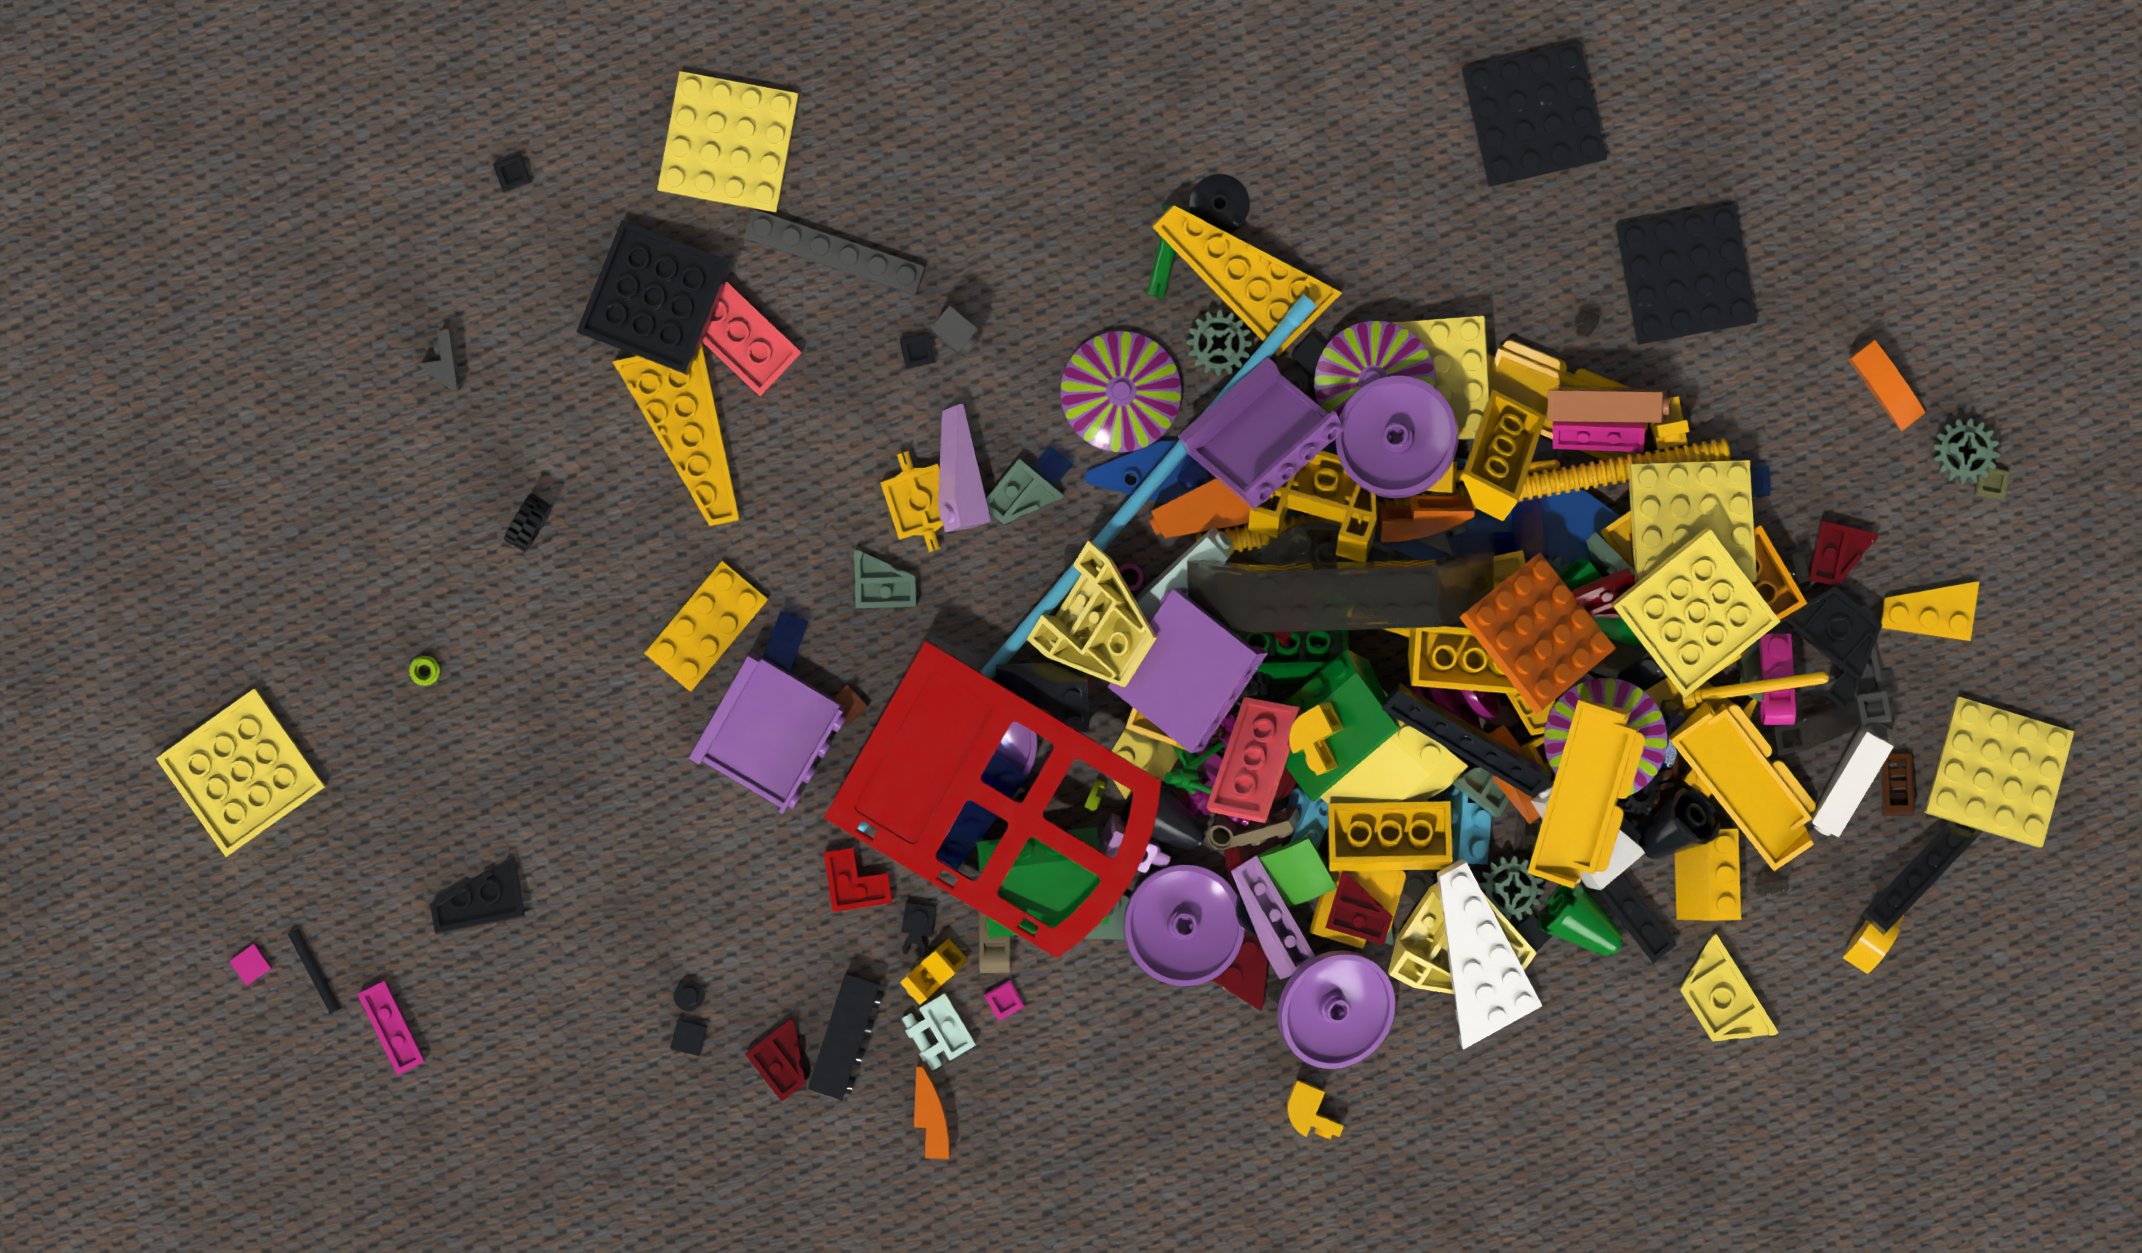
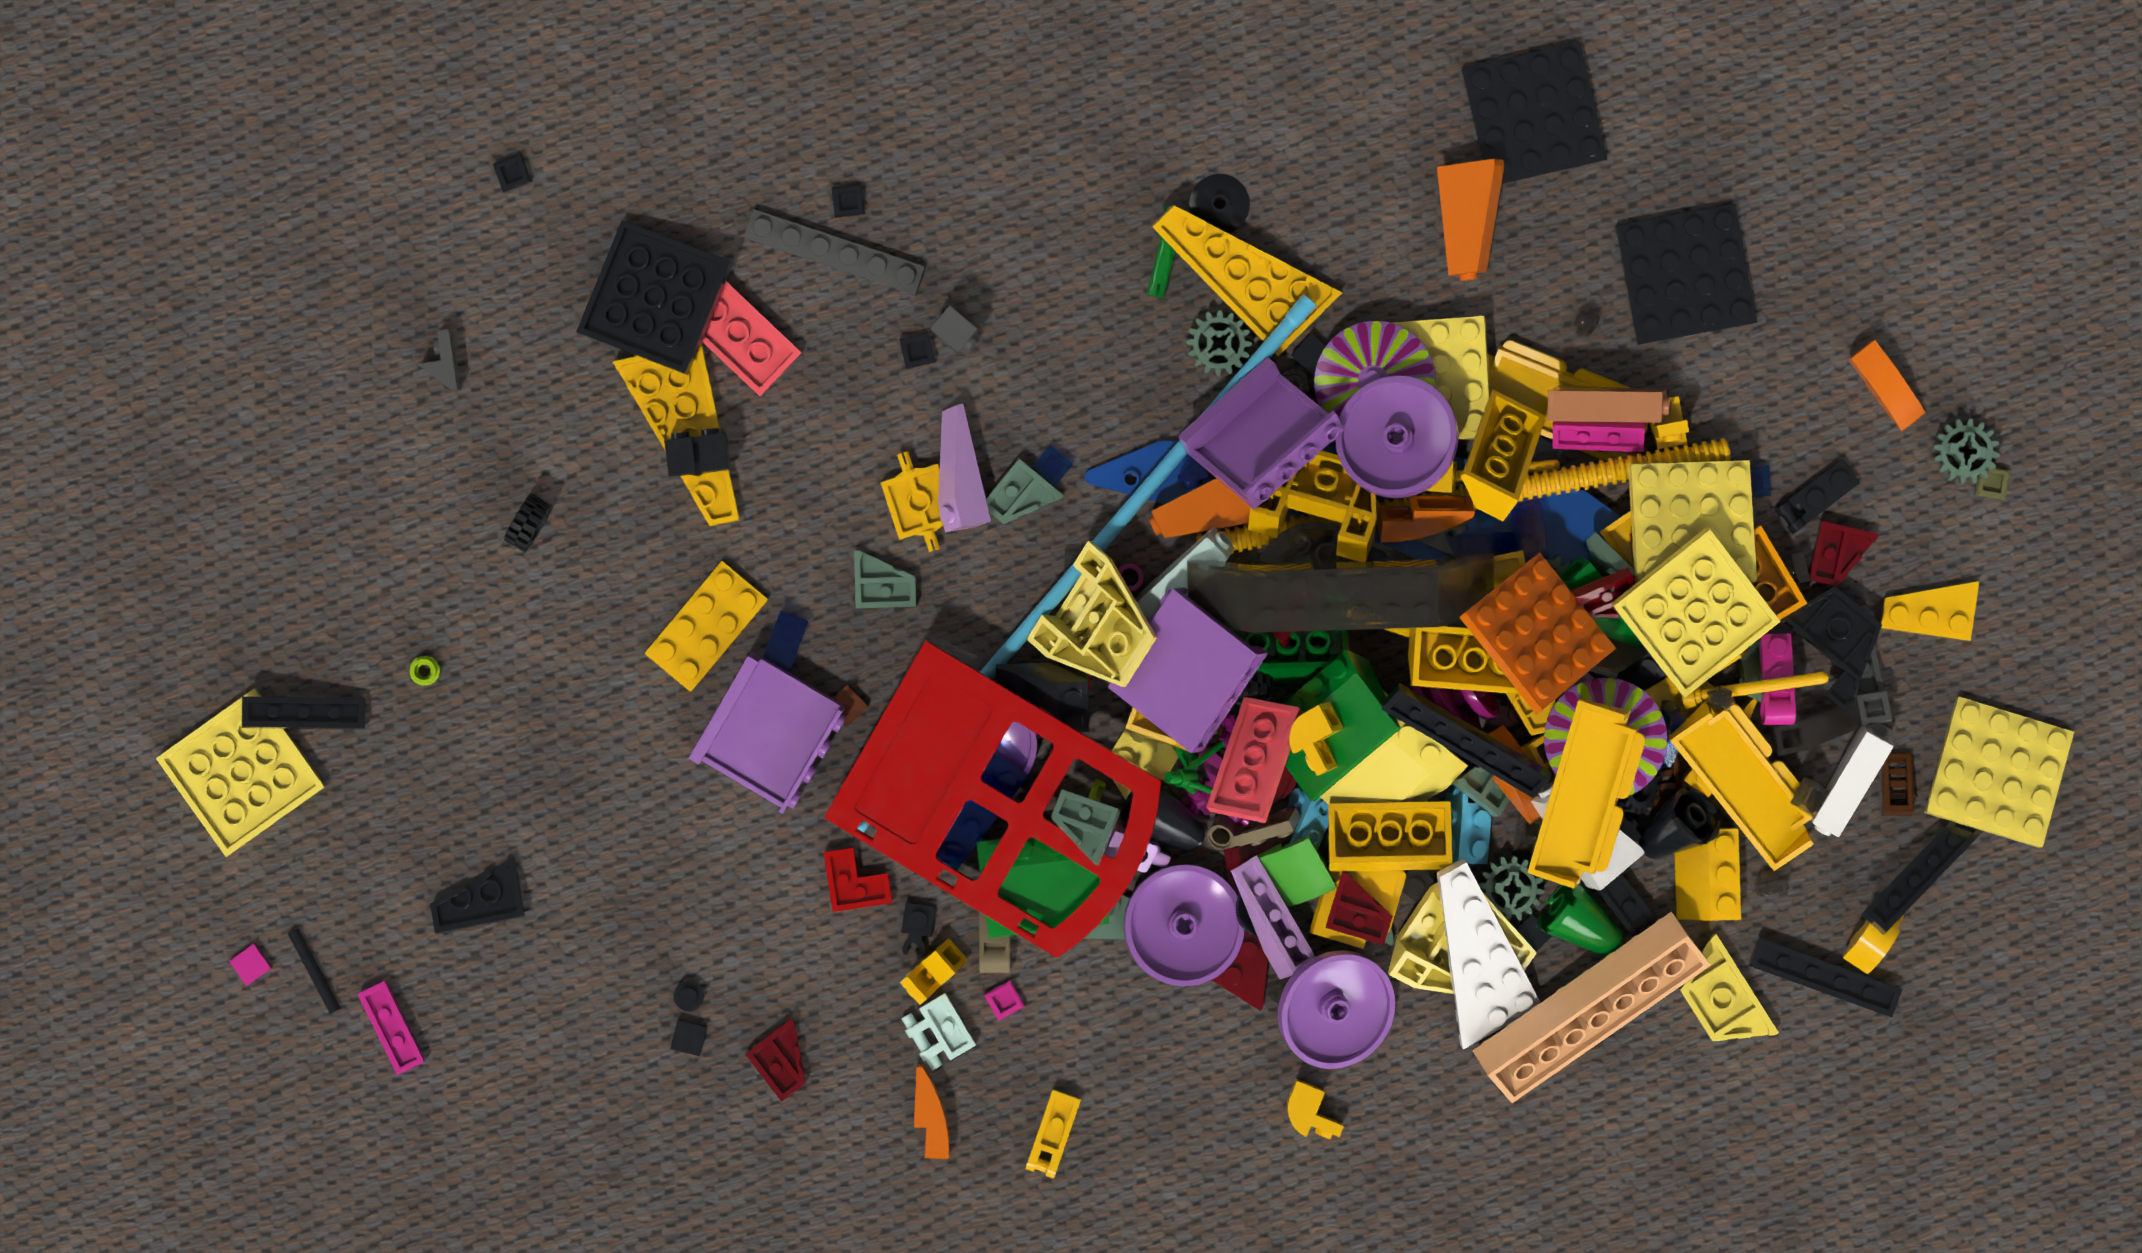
light yellow plate [657,71,799,213] -> none
black brick [808,972,884,1100] -> none
dish [1061,331,1181,452] -> none
none -> black plate [241,697,365,730]
none -> black piece [664,428,731,477]
none -> black tile [832,184,865,218]
none -> yellow plate [1025,1089,1081,1179]
none -> sand green wing [1051,790,1120,866]
none -> orange slope [1437,159,1504,281]
none -> light nougat slope [1472,912,1711,1103]
none -> clear smoke plate [1706,686,1736,711]
none -> black plate [1748,937,1903,1017]
none -> black plate [1774,459,1860,534]
none -> clear smoke plate [1790,777,1829,818]

